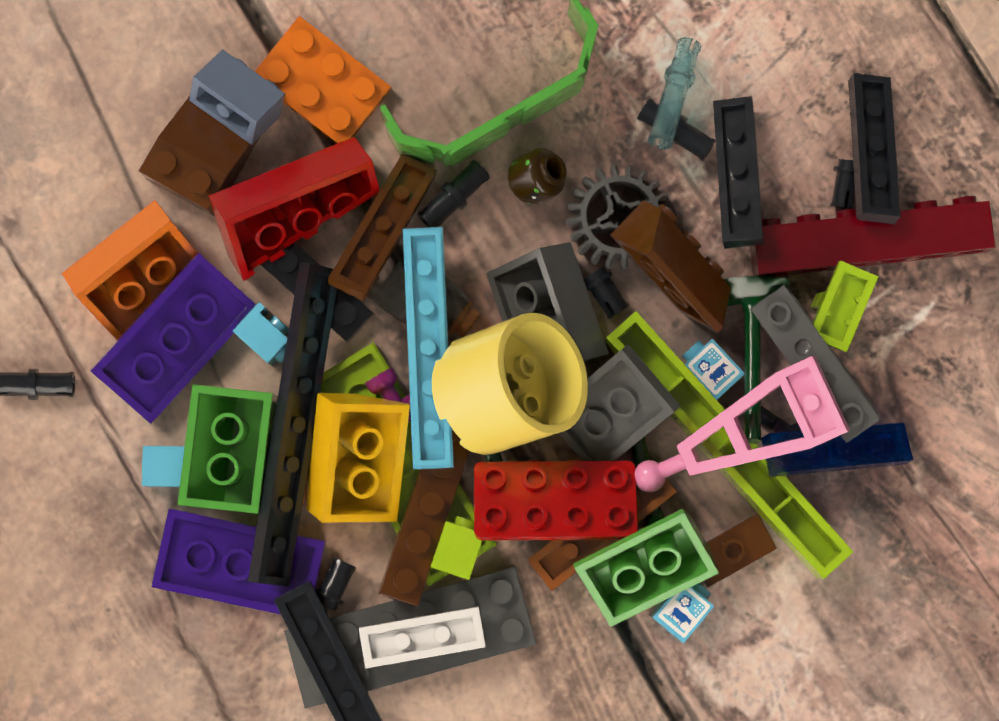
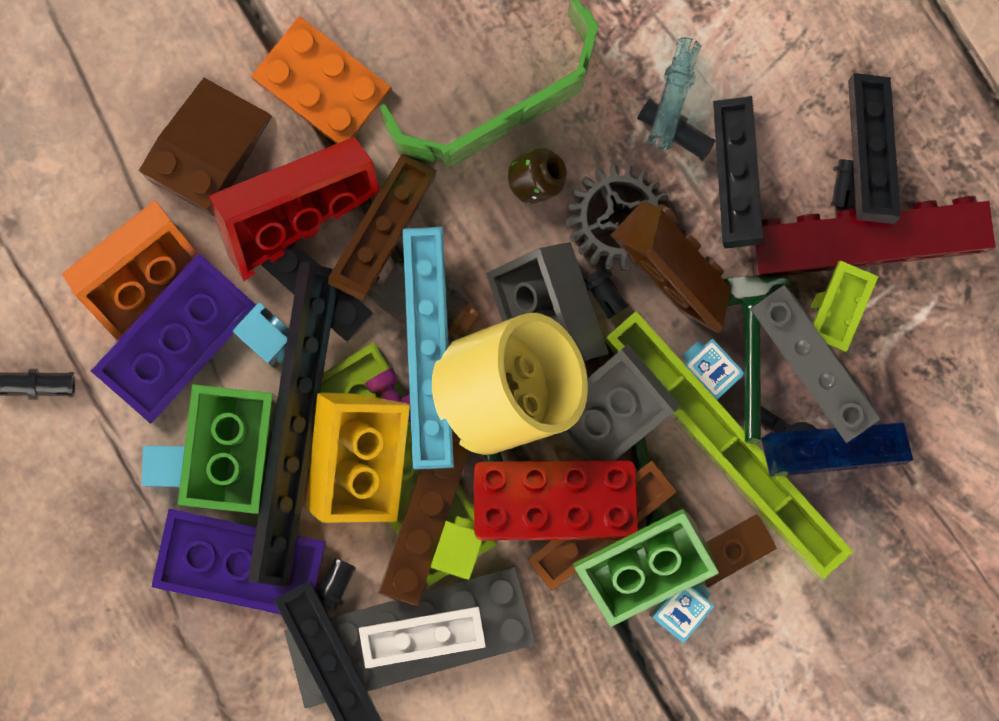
sand blue brick [189,49,285,145] -> none
black pin [417,160,490,228] -> none
bright pink plate [635,355,850,492] -> none

